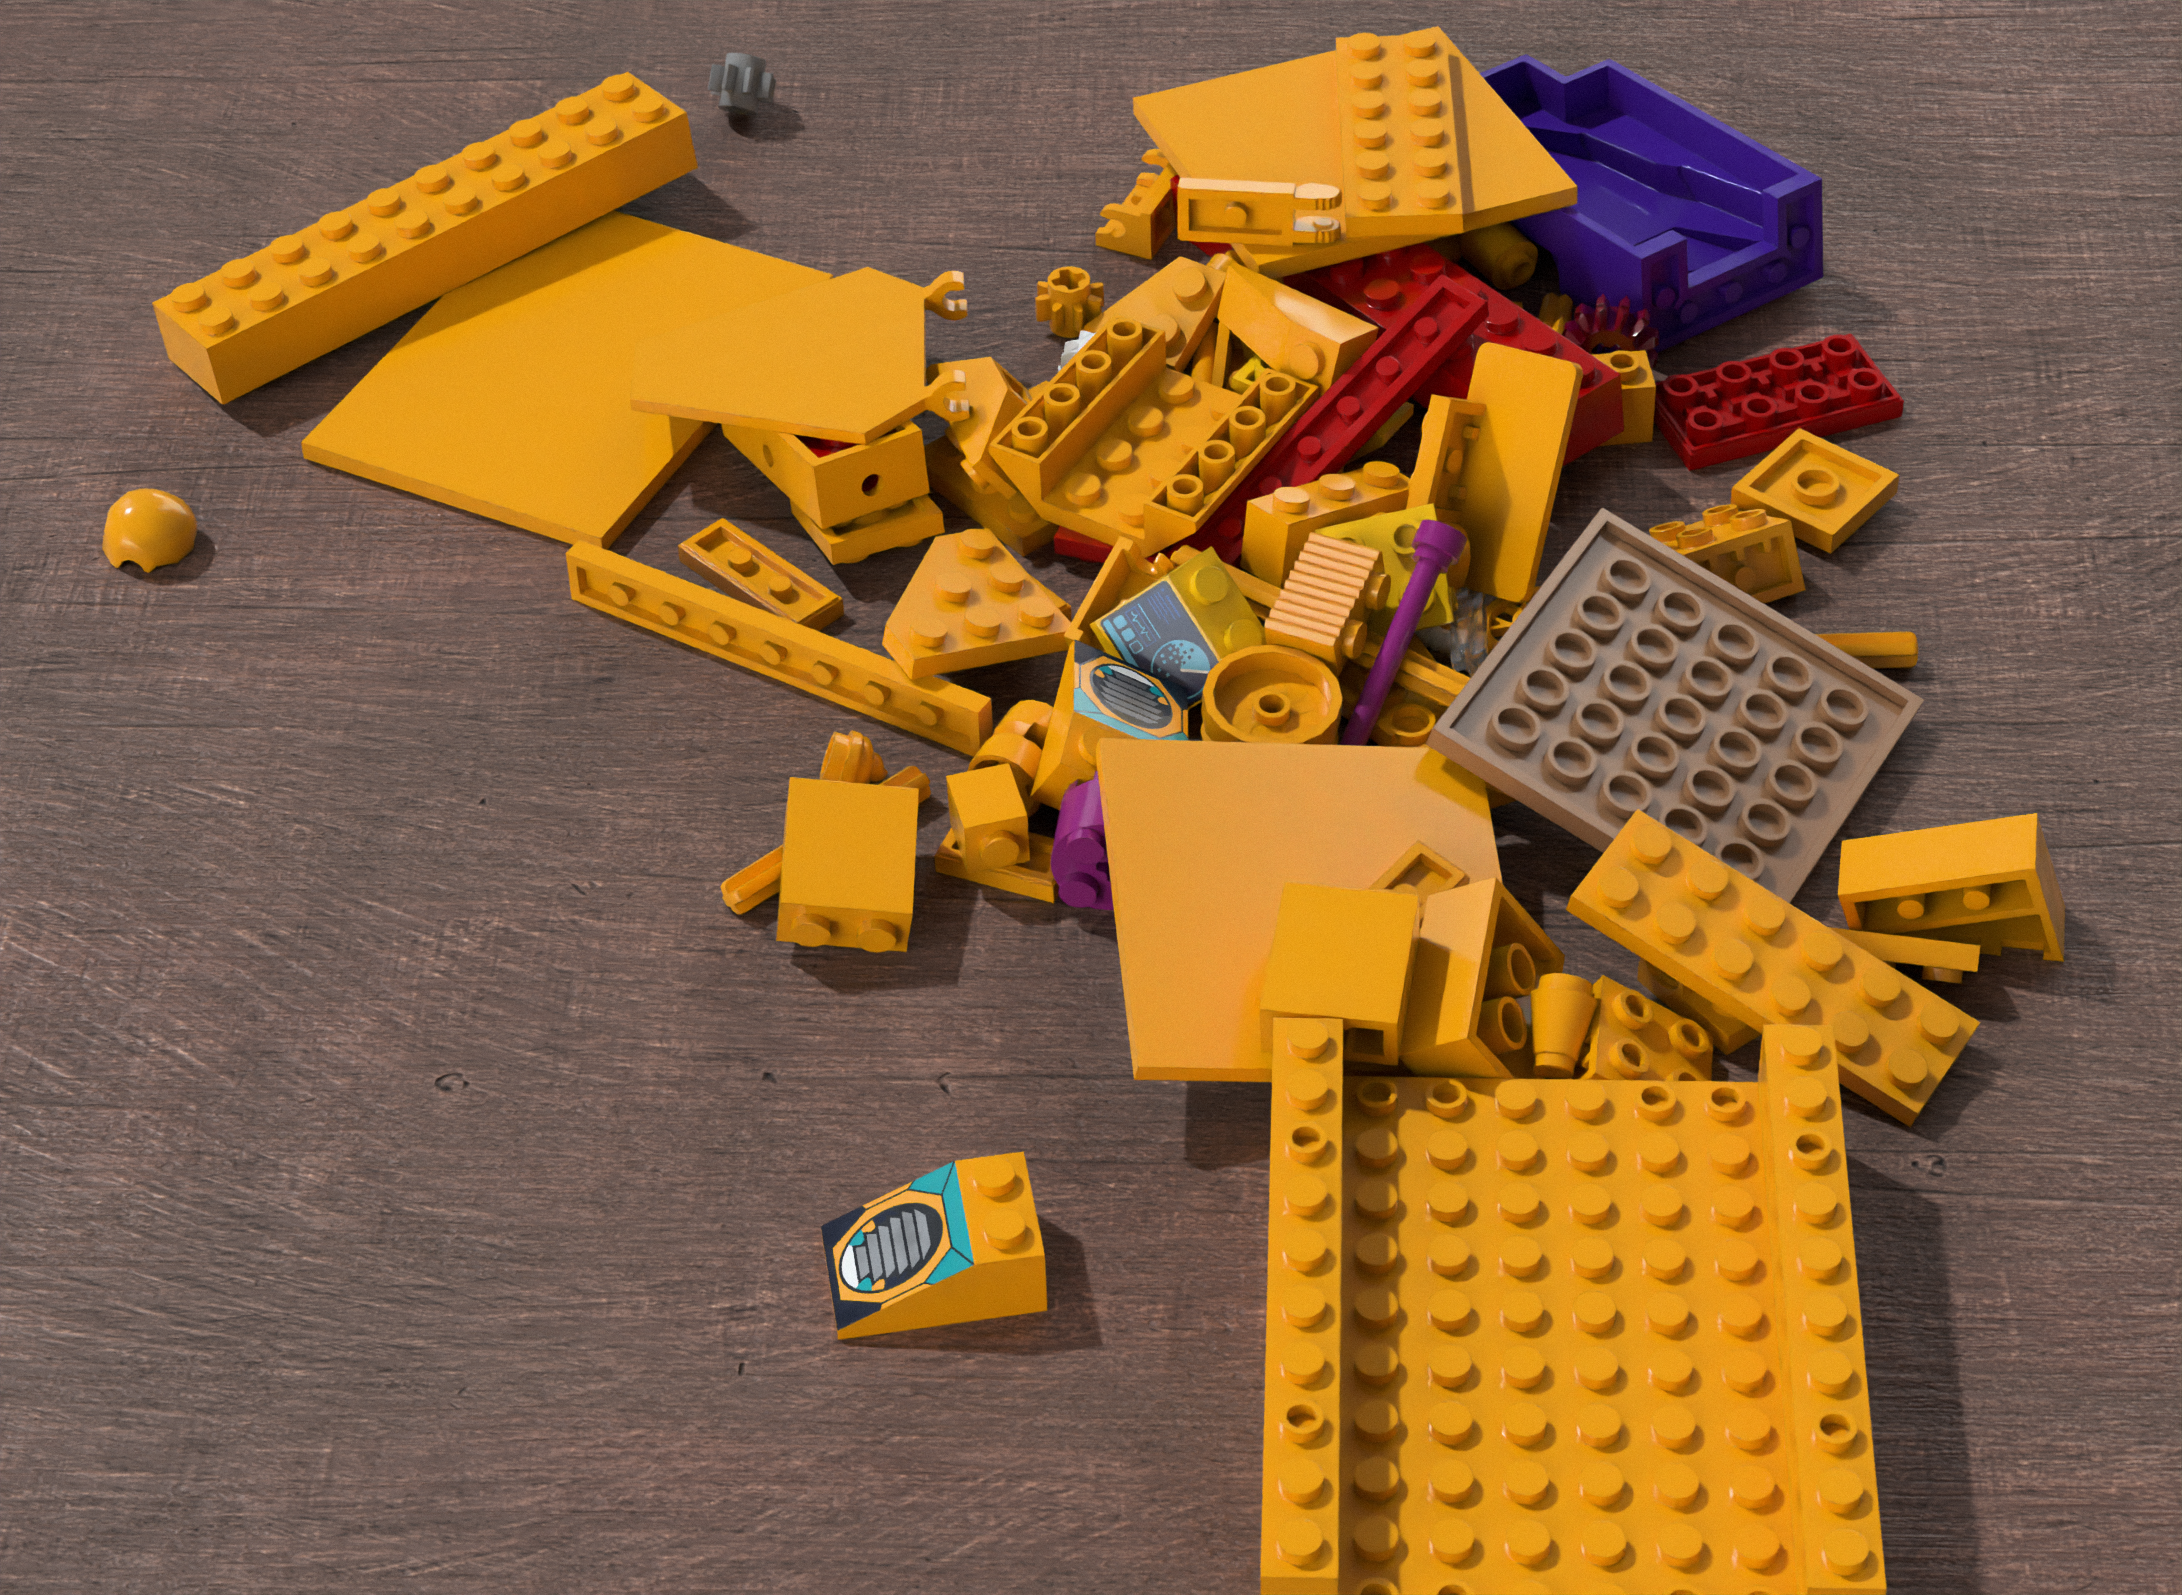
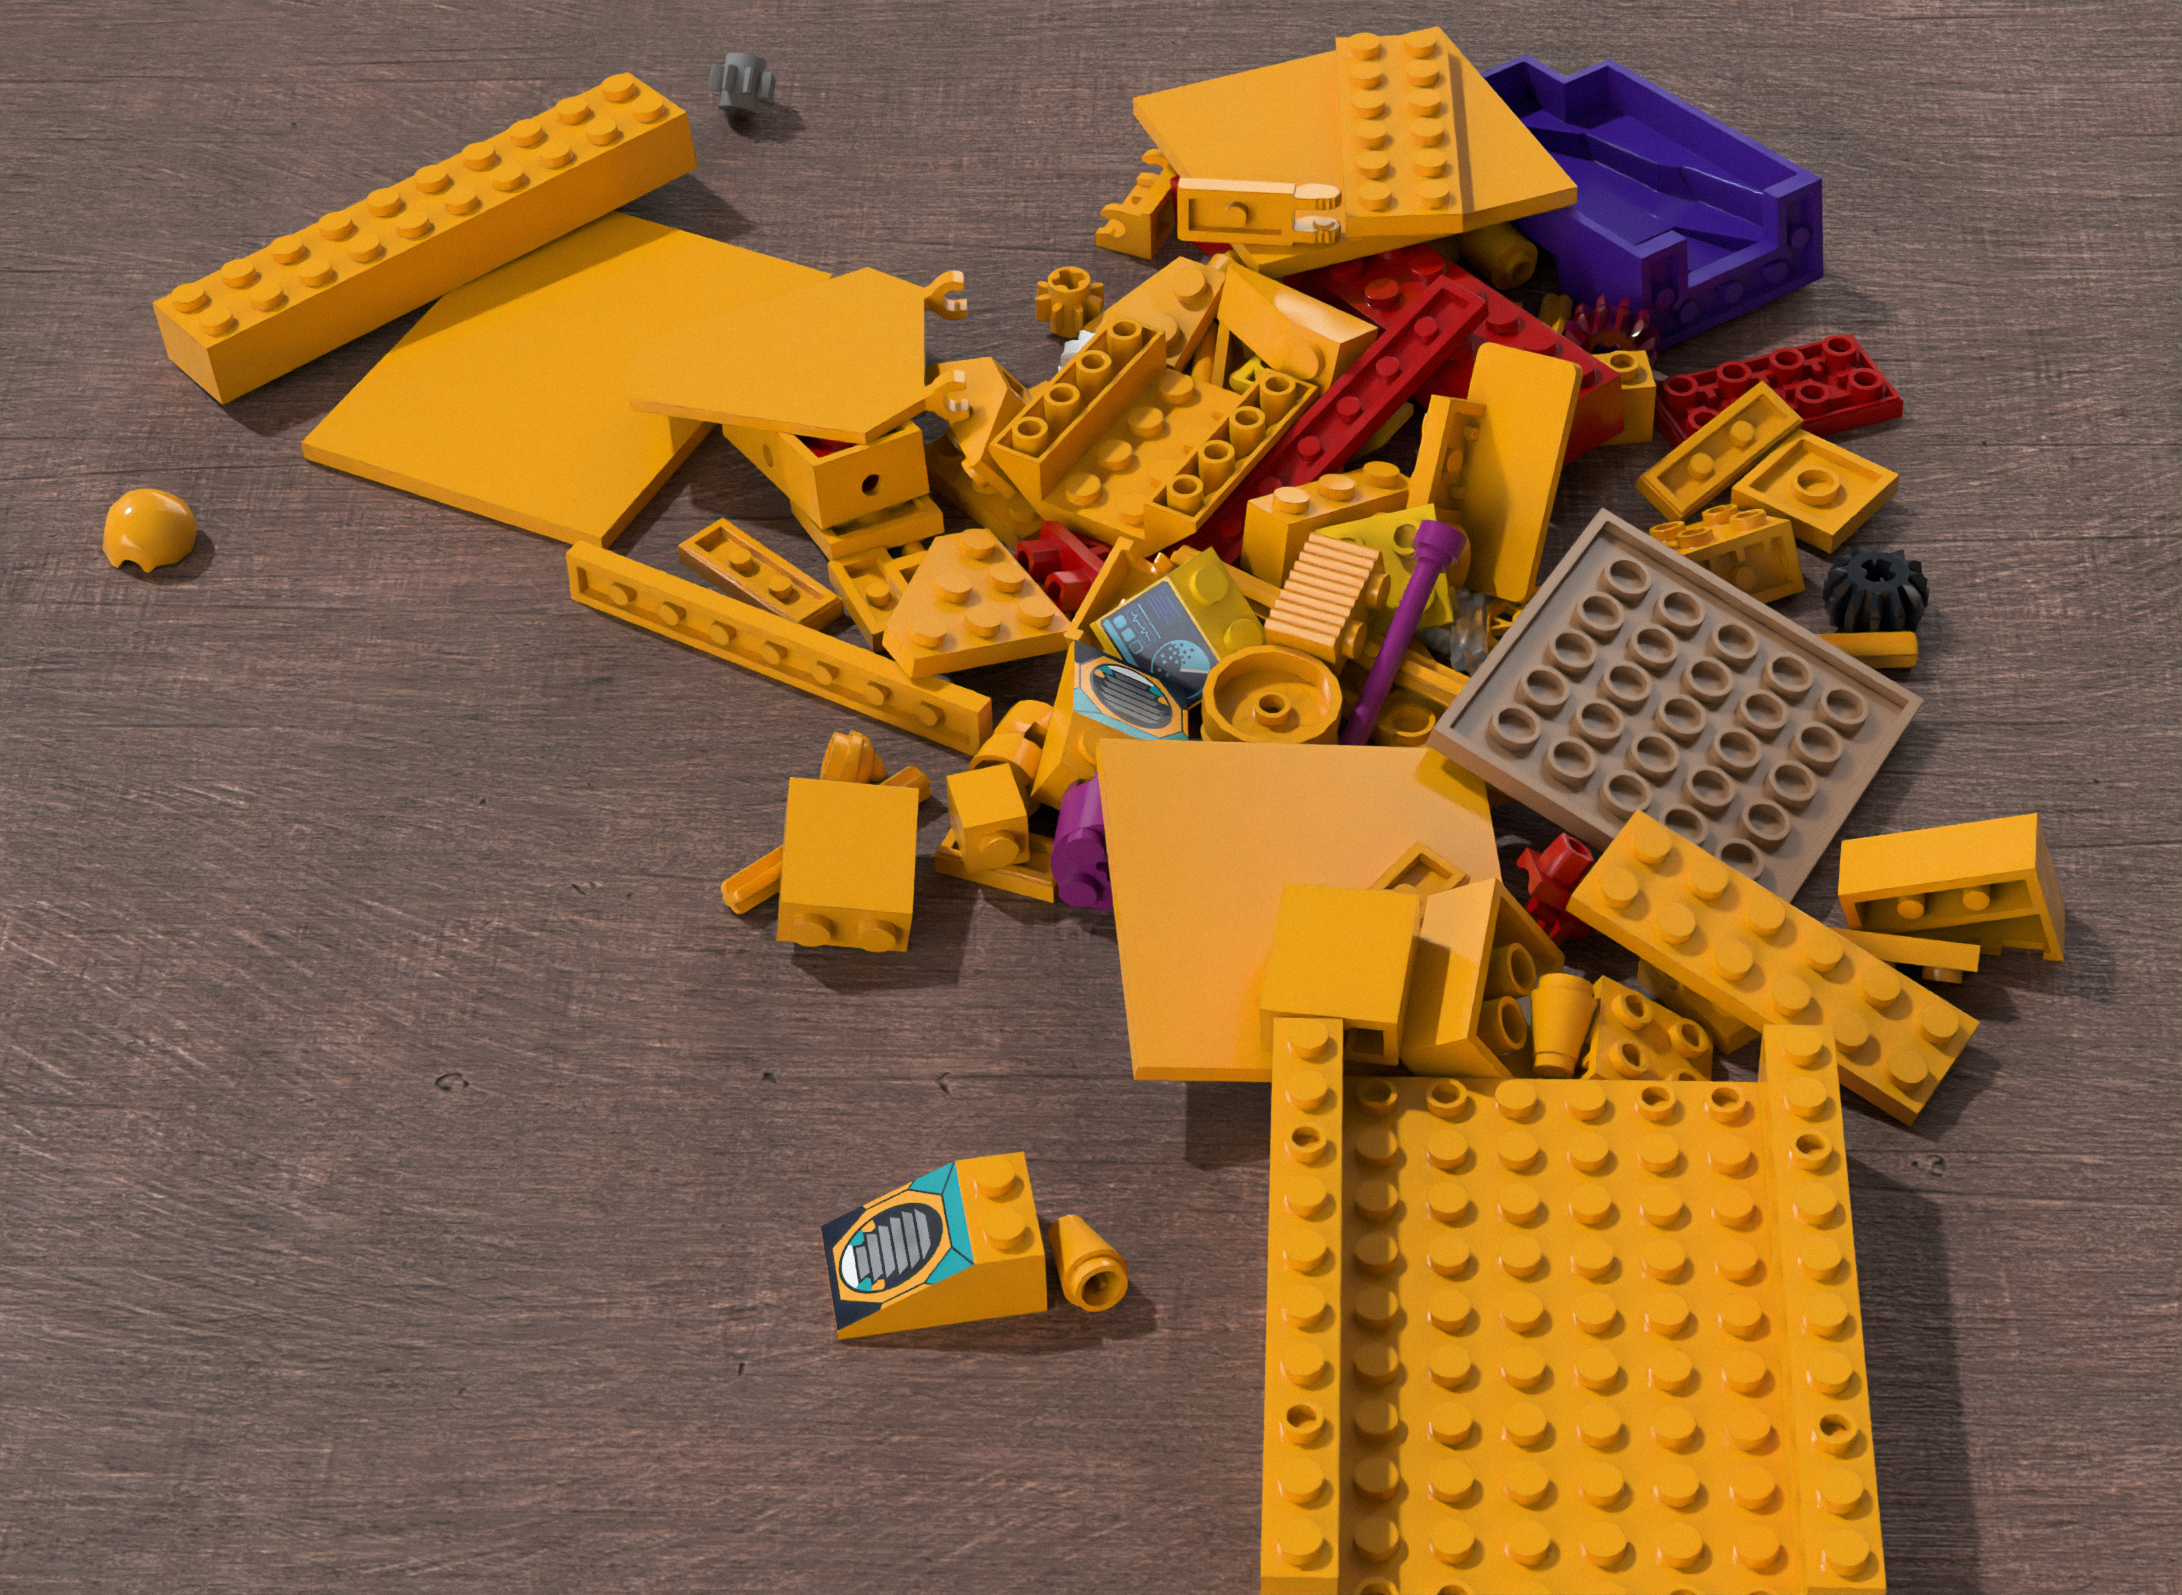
none -> light orange plate [827,541,928,653]
none -> red hips [1014,520,1111,617]
none -> light orange cone [1047,1215,1128,1312]
none -> red hips [1516,832,1600,946]
none -> light orange tile [1635,380,1804,522]
none -> black gear [1822,544,1929,633]

